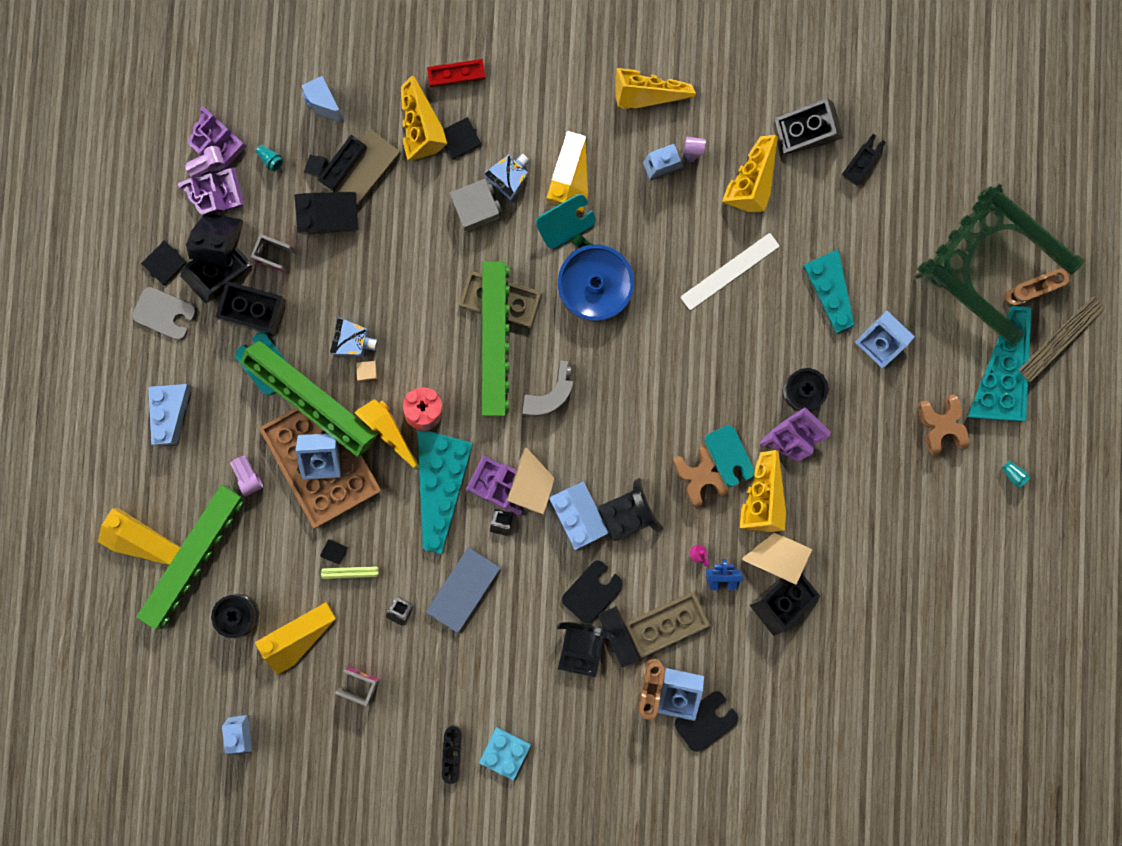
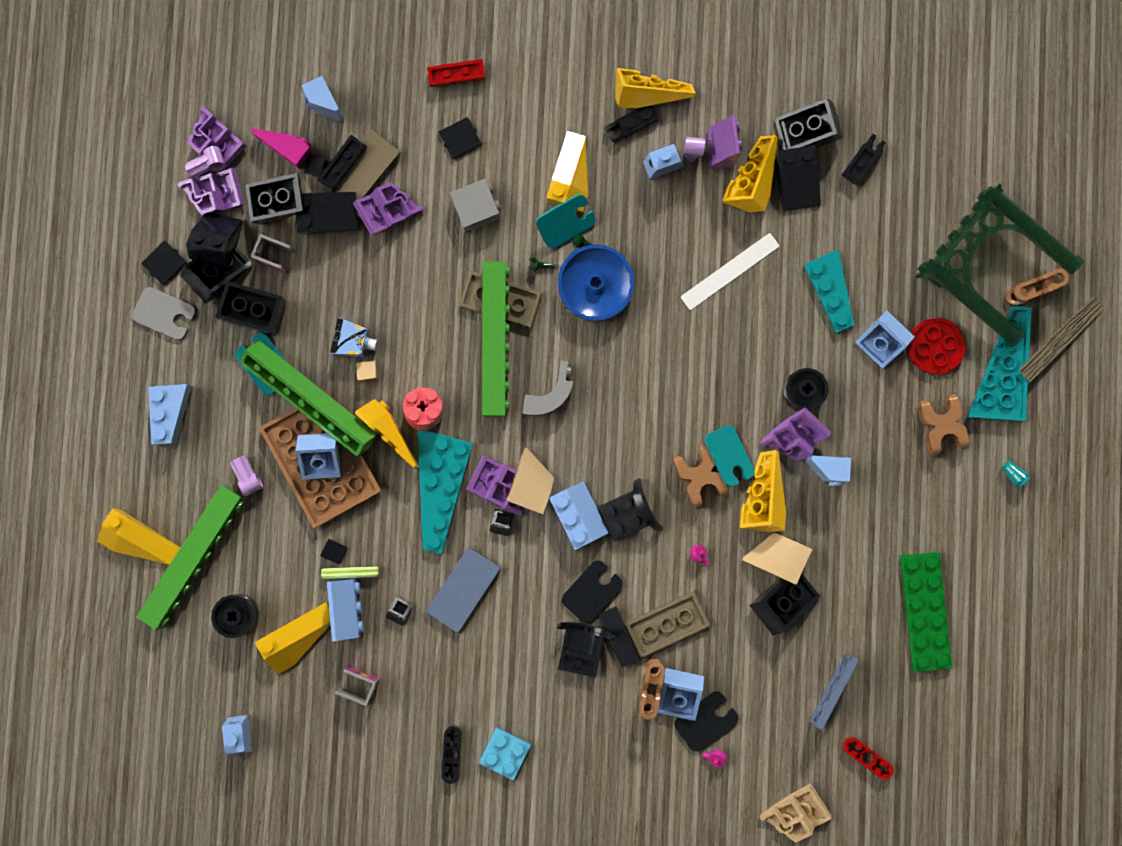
teal cone [255,145,283,171] -> none
yellow wedge [401,76,447,161] -> none
light blue torso [484,154,530,202] -> none
blue hips [706,559,743,590] -> none
none -> black slope [245,173,304,225]
none -> dark pink slope [251,128,313,169]
none -> light blue slope [327,579,364,642]
none -> medium lavender slope [353,182,424,236]
none -> dark green hand [528,258,556,271]
none -> black hinge [604,105,659,142]
none -> dark pink piece [703,749,727,768]
none -> medium lavender slope [706,115,742,170]
none -> tan slope [760,784,832,842]
none -> black slope [775,145,821,211]
none -> light blue slope [805,456,851,486]
none -> sand blue tile [809,653,859,730]
none -> red beam [842,737,893,779]
none -> green plate [899,552,952,672]
none -> red tile [907,318,966,375]

